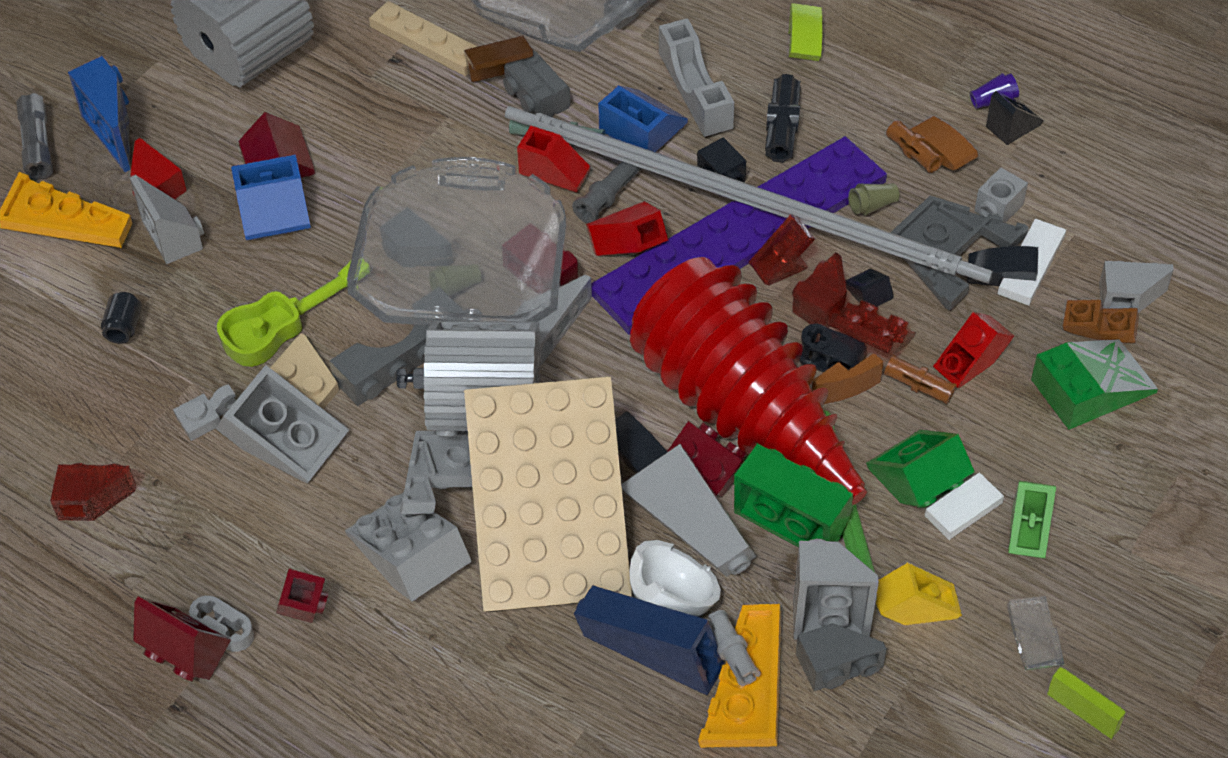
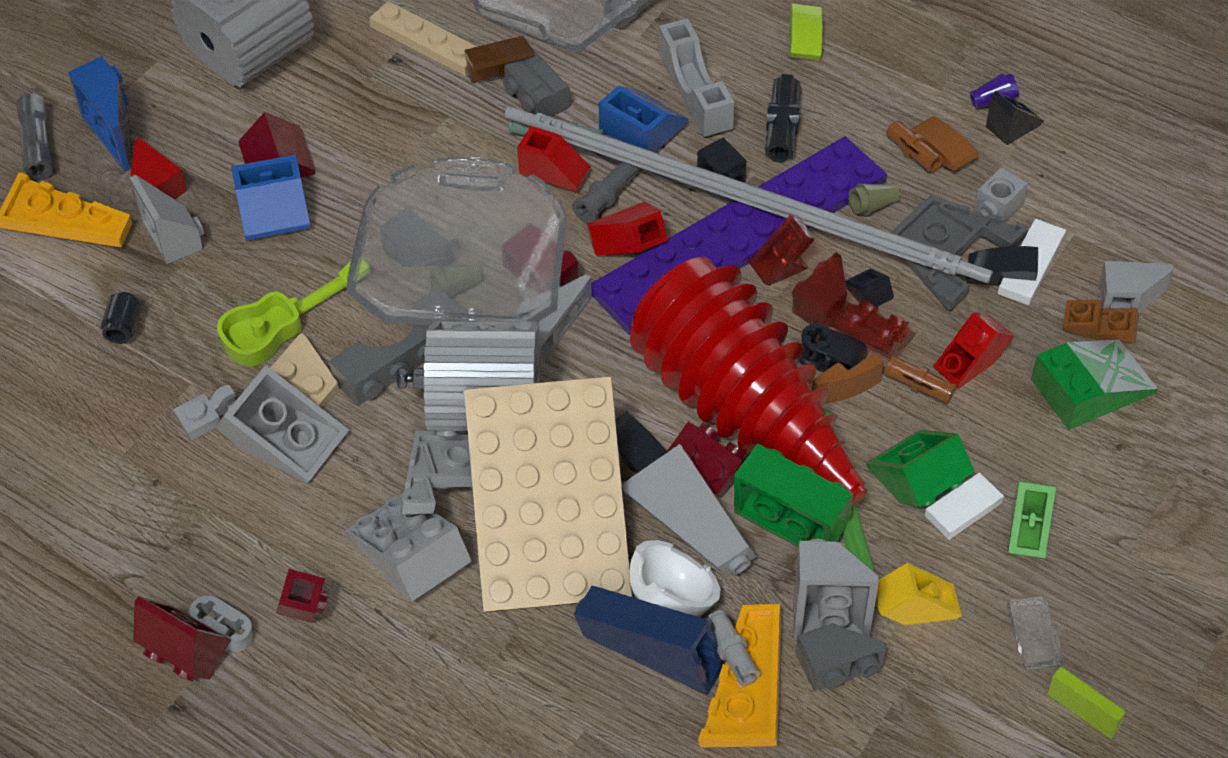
clear red slope [50,463,136,521] -> none

